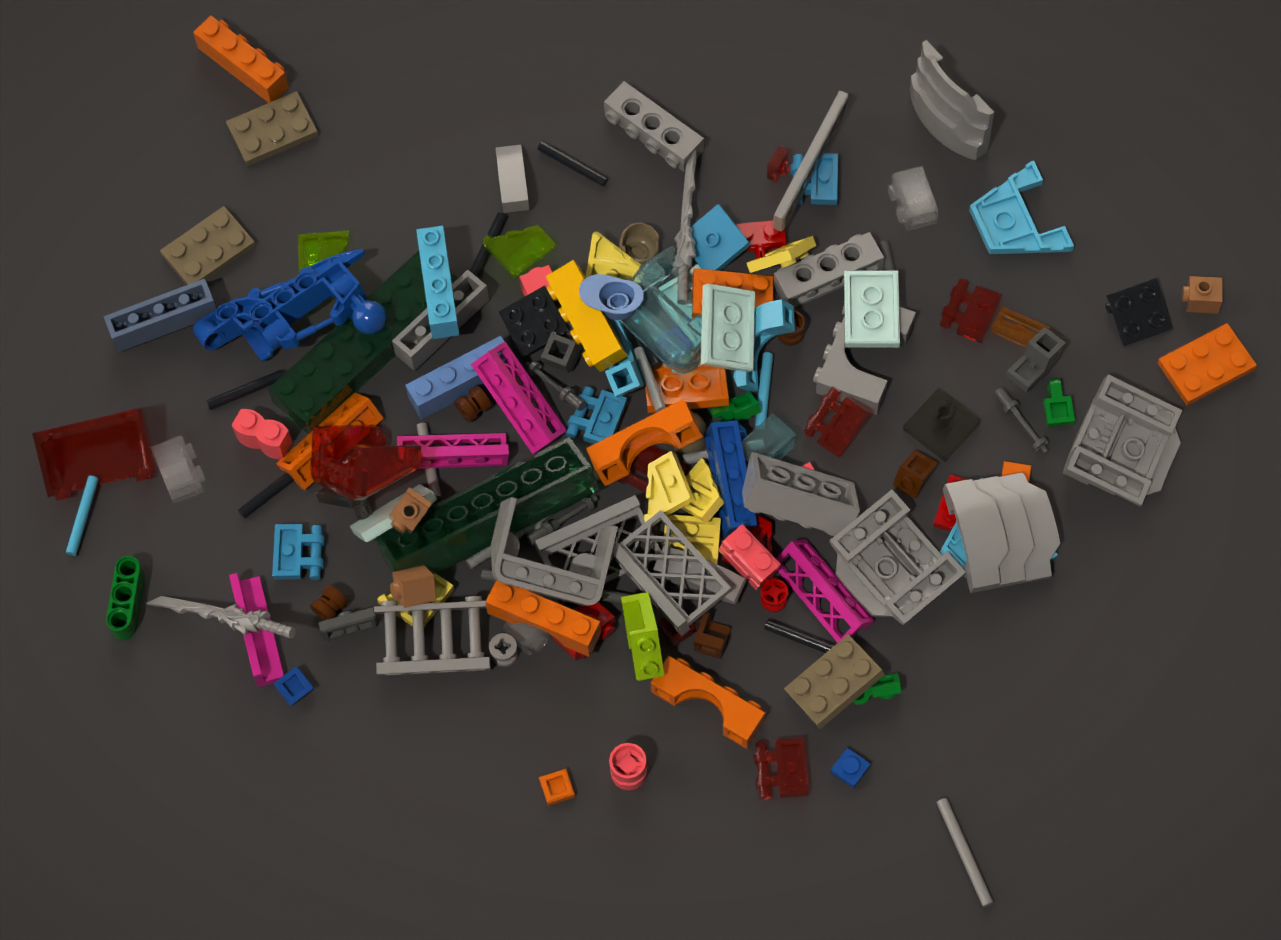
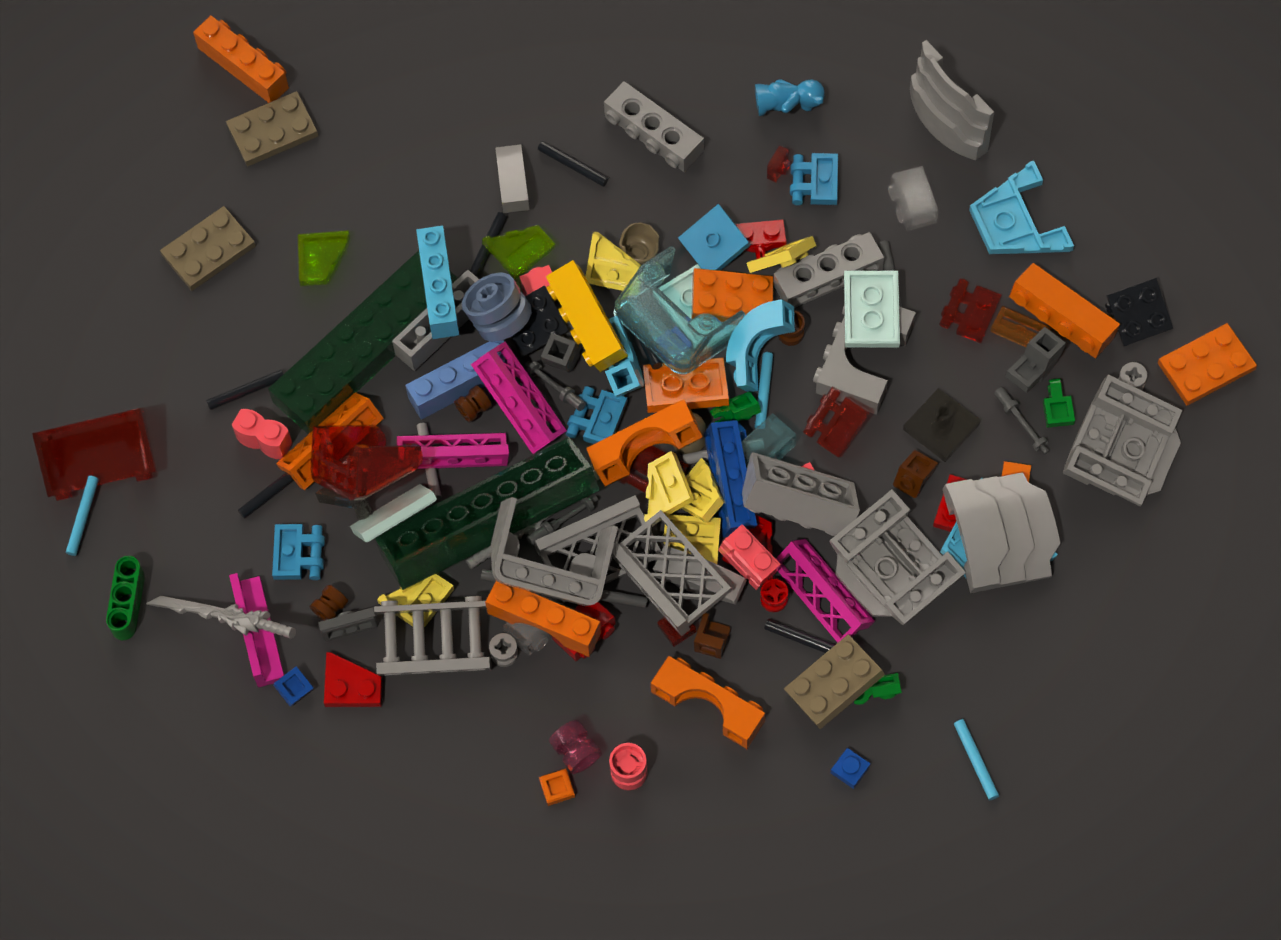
sand blue brick [103,278,216,353] -> none
clear brick [151,435,206,504] -> none
blue piece [192,249,387,363] -> none
medium nougat brick [388,487,432,534] -> none
medium nougat brick [390,565,436,608] -> none
medium blue piece [579,274,644,320] -> none
lime panel [621,592,665,681] -> none
light grey bar [633,347,666,413] -> none
light grey sword [671,150,696,305] -> none
light aqua tile [701,283,755,372] -> none
clear red plate [753,738,809,800] -> none
light grey tile [773,90,848,232] -> none
light grey bar [936,798,994,907] -> none
medium nougat brick [1181,276,1222,314] -> none
none -> red wing [324,652,382,707]
none -> sand blue wheel [462,272,532,342]
none -> clear pink wheel [549,720,602,774]
none -> dark azure piece [755,79,825,116]
none -> medium azure bar [954,719,999,800]
none -> orange brick [1009,263,1120,359]
none -> light grey wheel [1118,362,1147,391]

